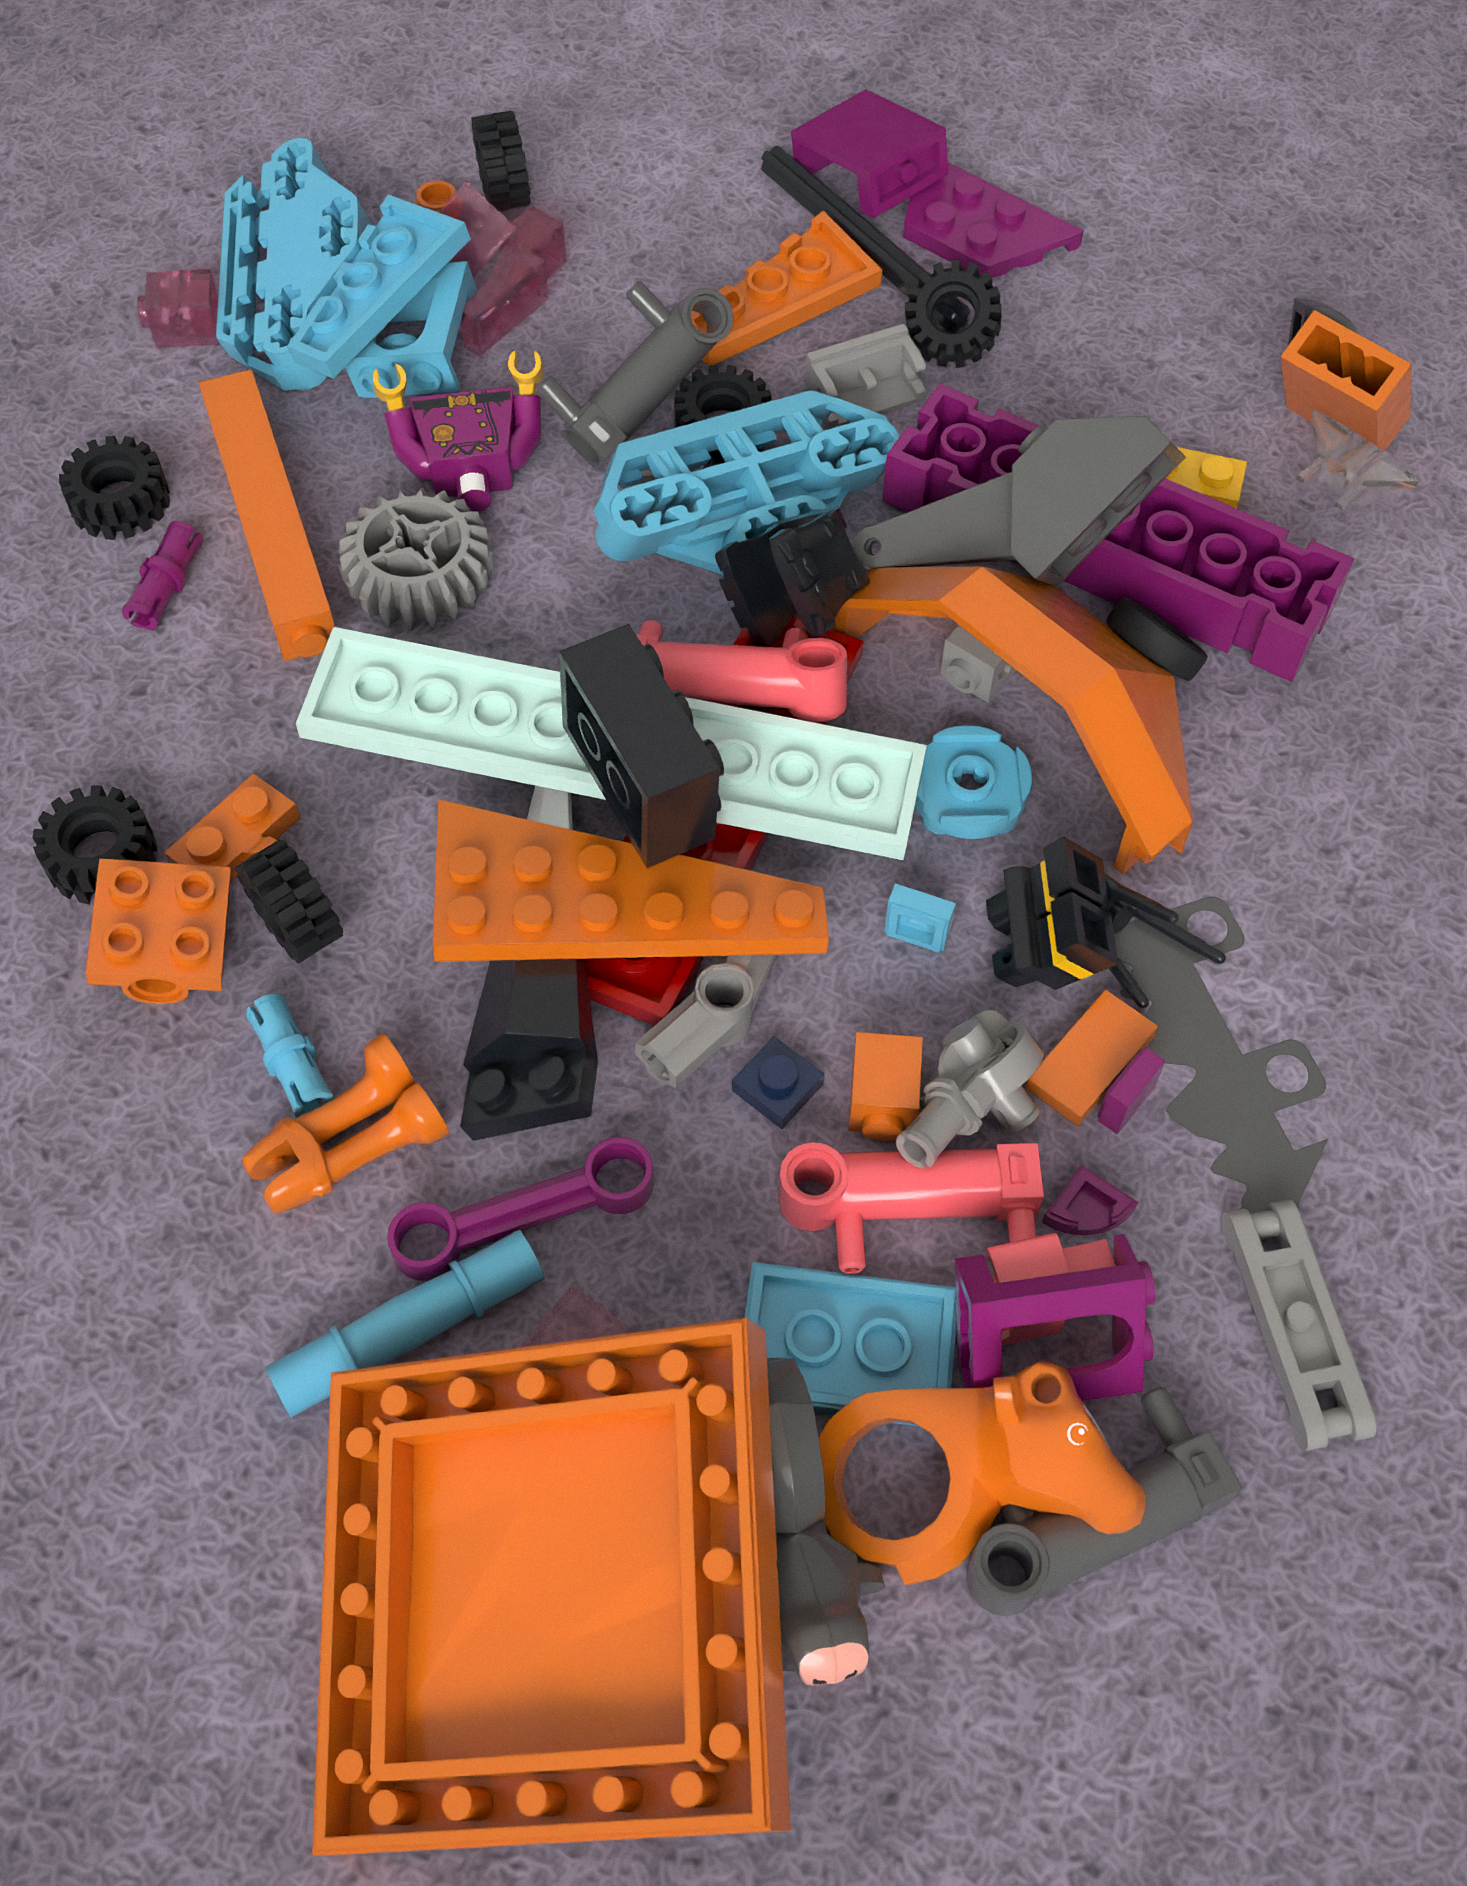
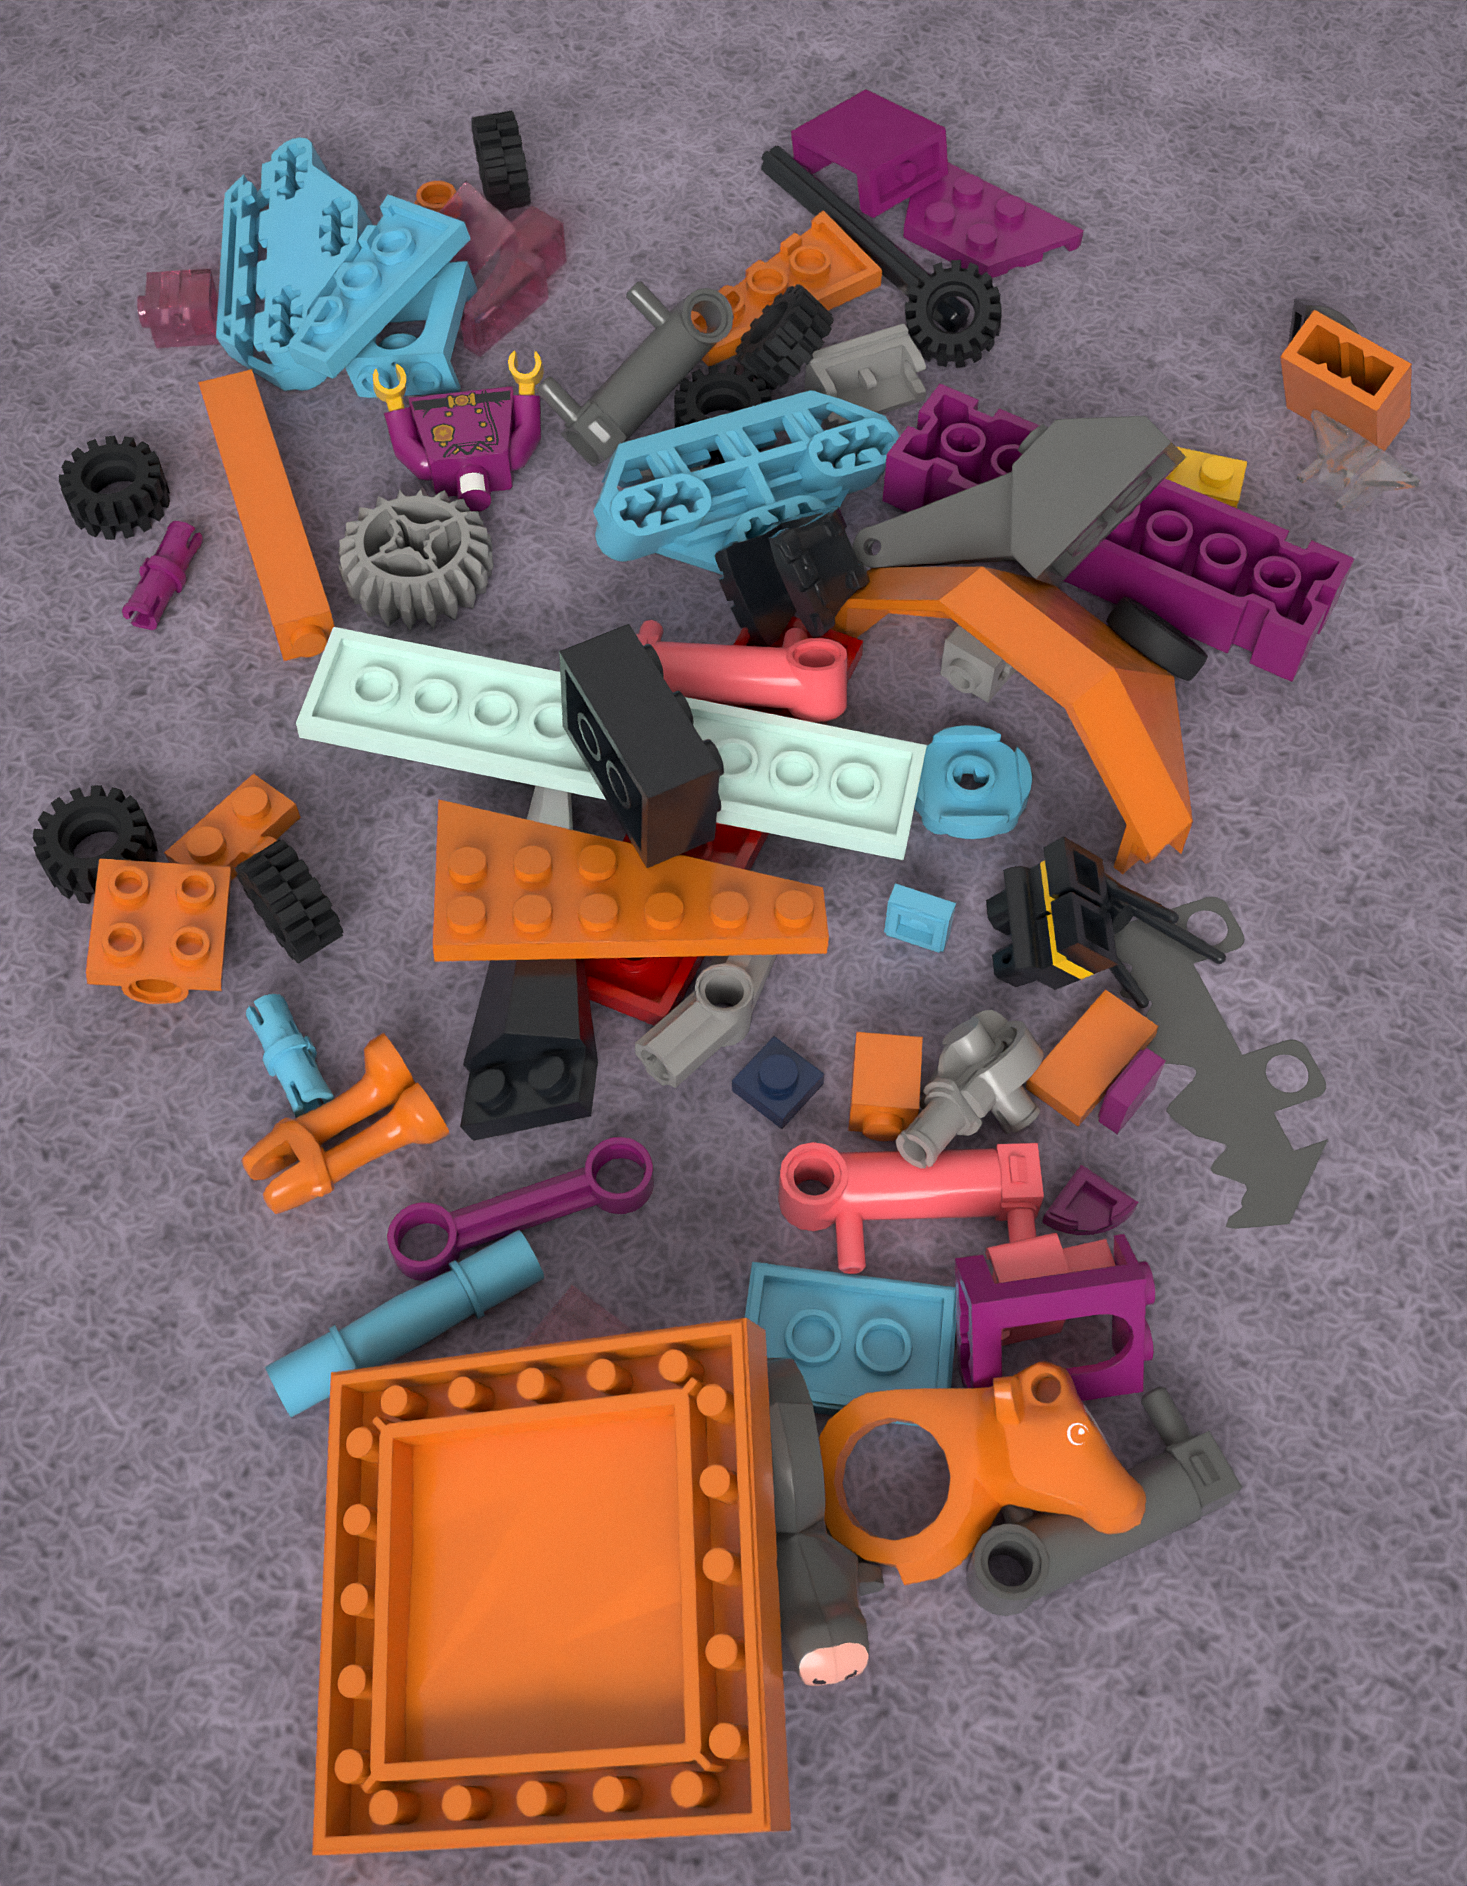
light grey plate [1221,1199,1376,1452] -> none
none -> black tyre [735,284,834,390]

